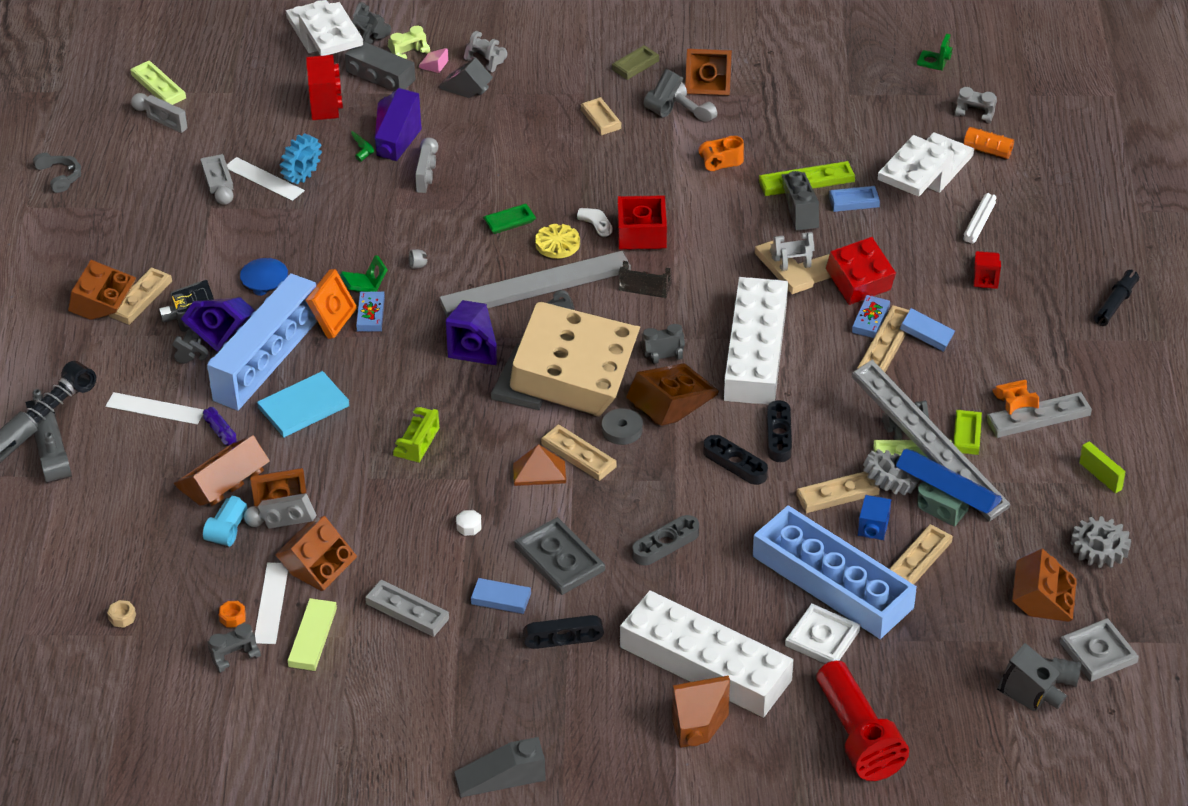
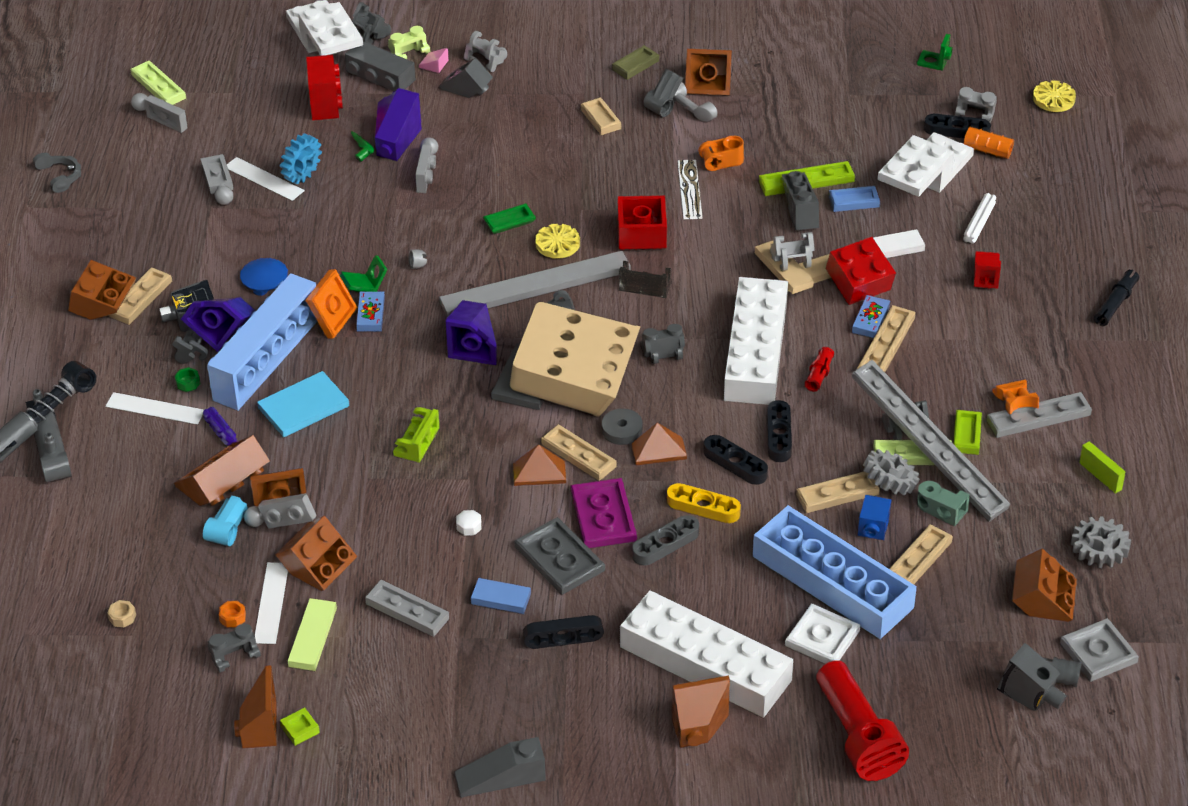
white arm [577,208,613,237] -> none
reddish brown slope [626,363,719,425] -> none
blue slope [896,449,1002,513] -> none
medium blue tile [900,308,955,352] -> none
none -> green tile [175,367,201,392]
none -> dark orange slope [234,665,277,748]
none -> lime plate [280,708,320,746]
none -> magenta tile [570,478,637,548]
none -> slope [632,423,687,465]
none -> yellow beam [667,483,741,523]
none -> sticker [678,160,702,219]
none -> red pin [805,347,834,392]
none -> white tile [874,229,925,258]
none -> black beam [924,113,991,139]
none -> light yellow wheel [1033,81,1076,112]

